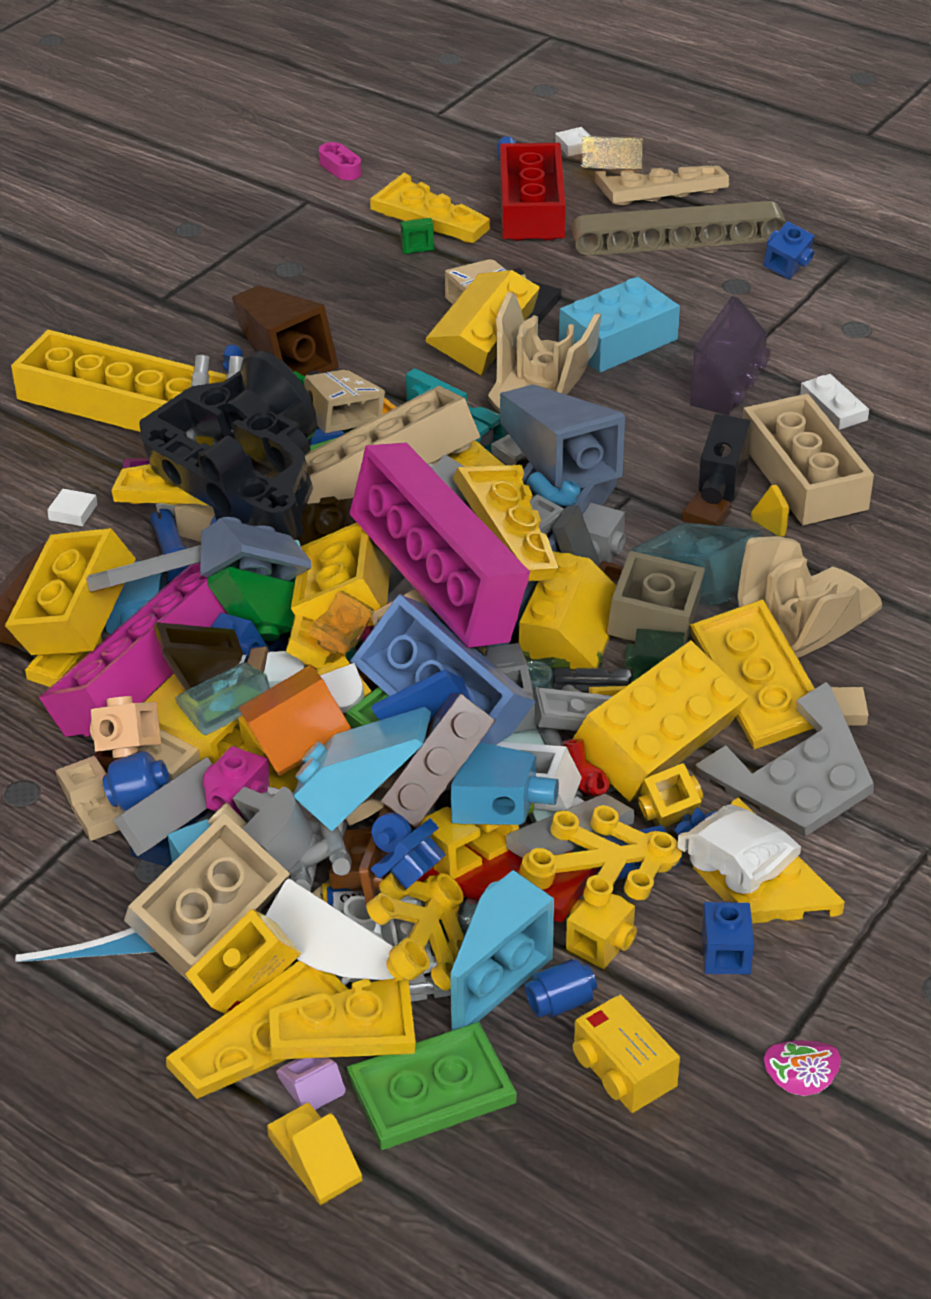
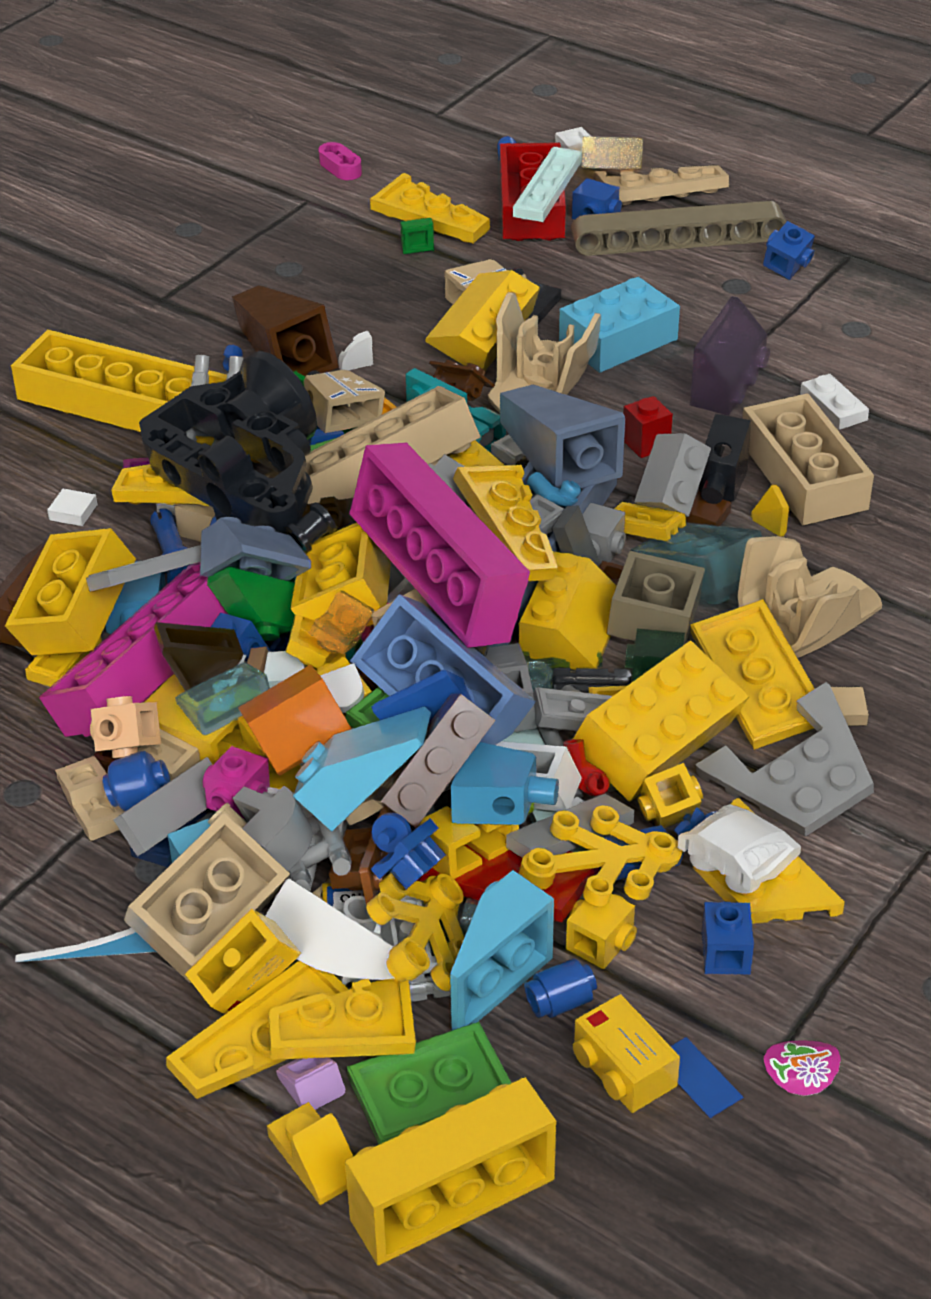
none -> black bush [284,502,337,554]
none -> white tile [338,331,373,370]
none -> yellow brick [345,1077,556,1266]
none -> reddish brown hinge [429,360,495,401]
none -> light aqua tile [513,147,582,222]
none -> blue brick [572,178,622,220]
none -> yellow tile [614,502,686,541]
none -> red brick [623,396,673,458]
none -> light grey brick [634,433,711,517]
none -> blue sticker [671,1037,744,1118]

